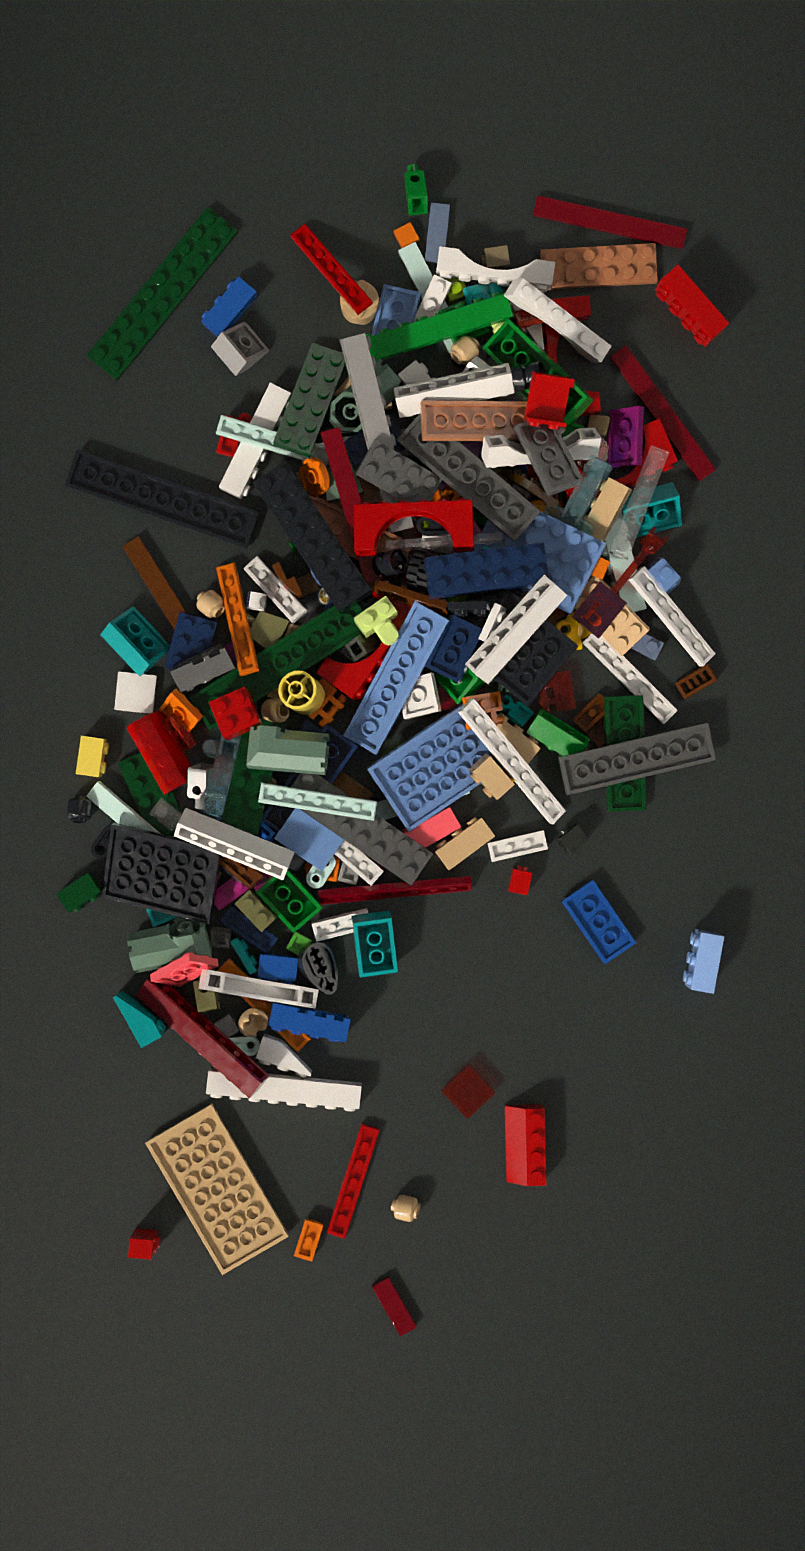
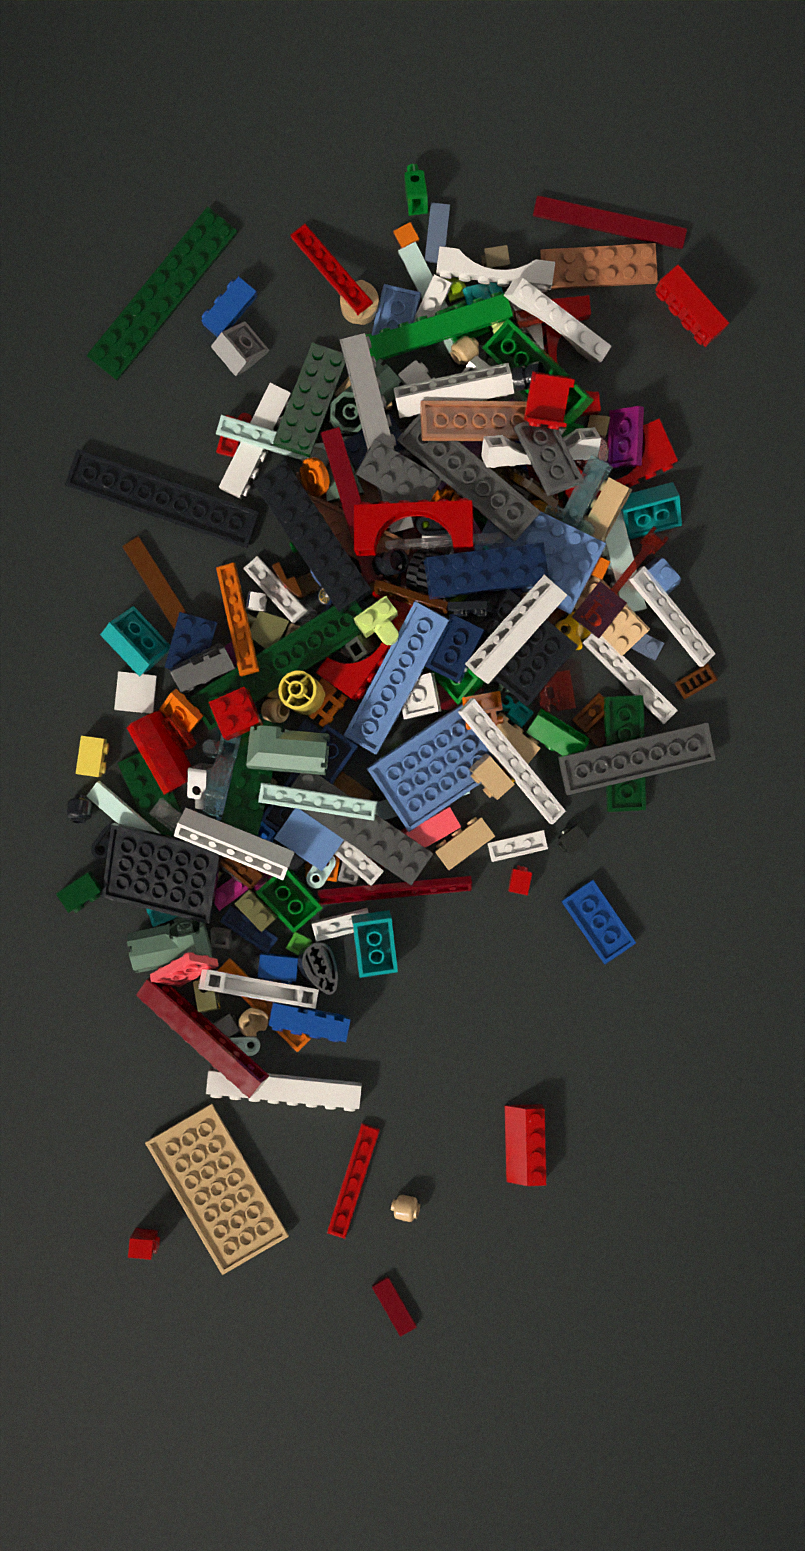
teal slope [113,991,167,1048] -> none
tan head [196,590,225,619] -> none
teal plate [230,936,259,975] -> none
white slope [256,1033,312,1078] -> none
orange plate [294,1218,324,1262] -> none
clear red plate [441,1064,495,1119] -> none
white plate [479,603,507,642] -> none
clear plate [609,445,669,560] -> none
dark red tile [610,345,716,482] -> none
light blue brick [683,929,724,994] -> none

